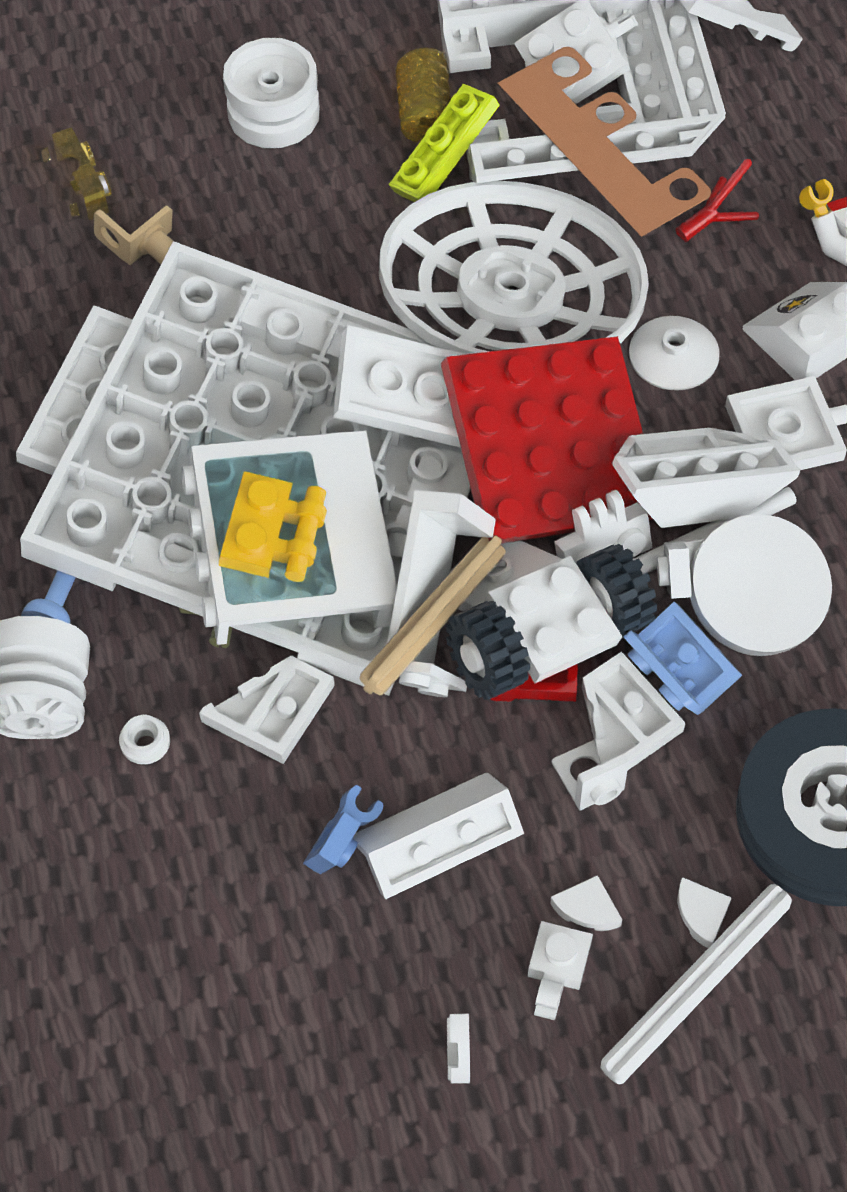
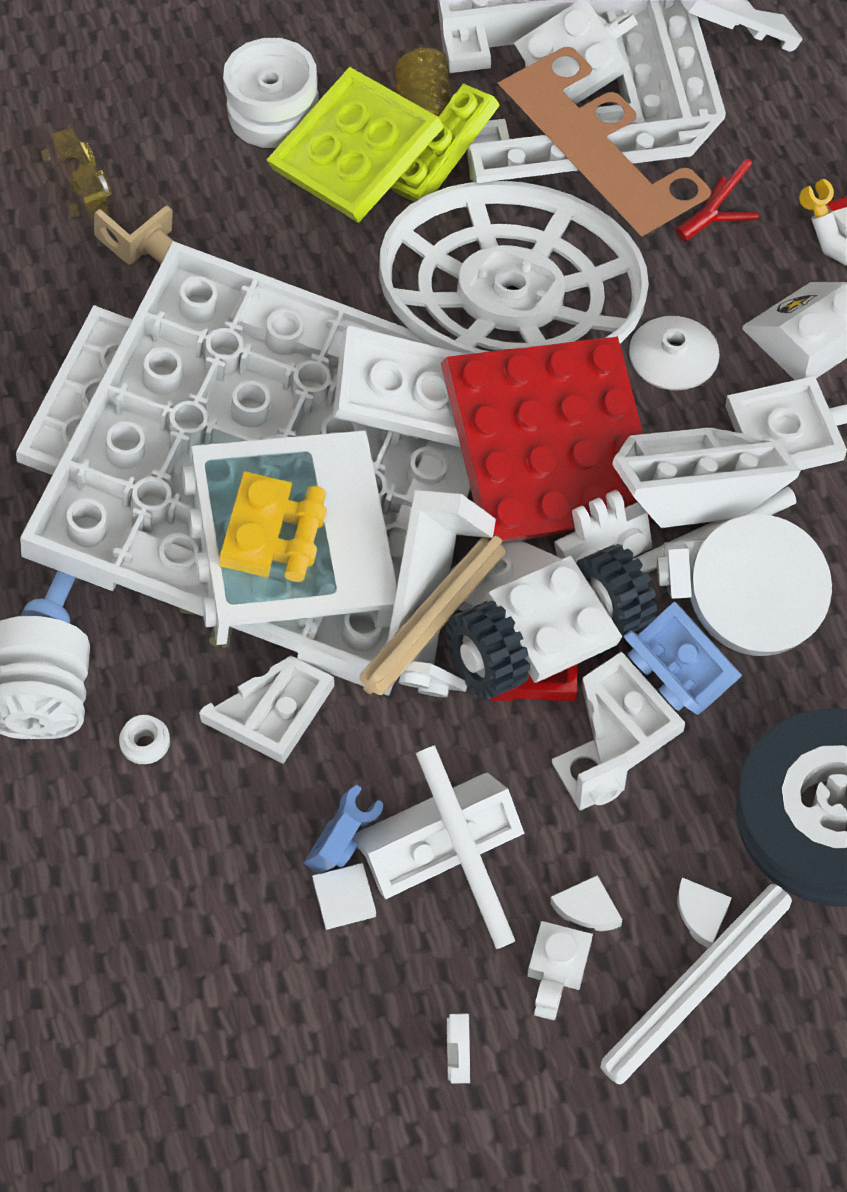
none -> neon yellow plate [266,67,443,223]
none -> white tile [312,863,376,930]
none -> white bar [416,745,515,949]

